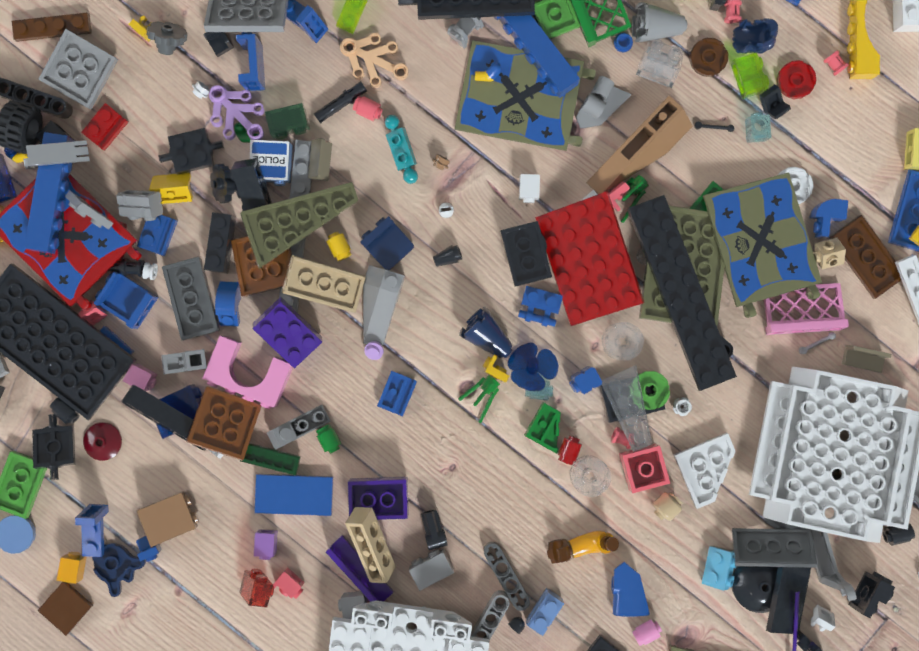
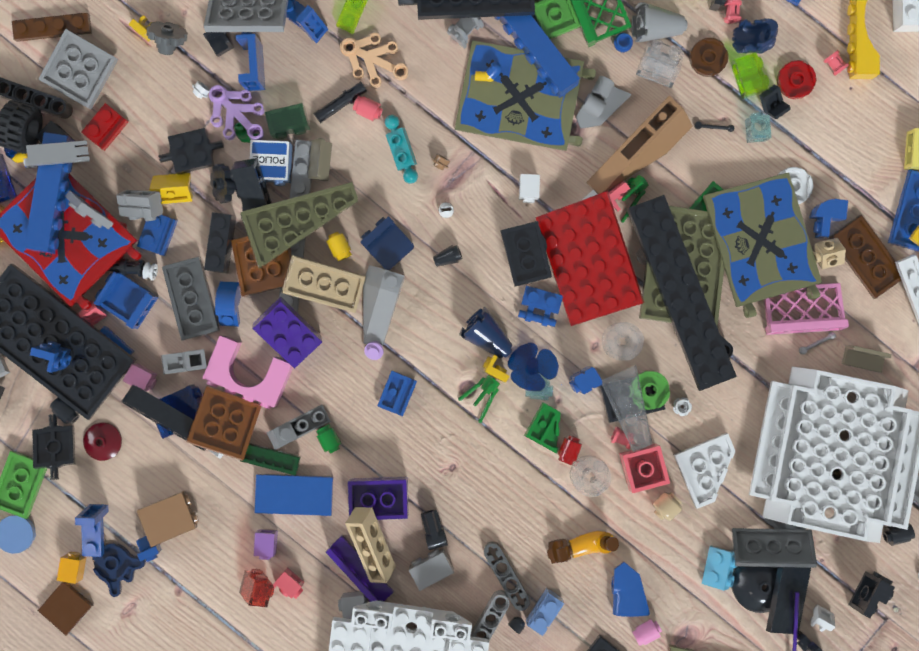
light grey hinge [807,528,857,601] -> none
none -> blue bracket [30,341,71,373]

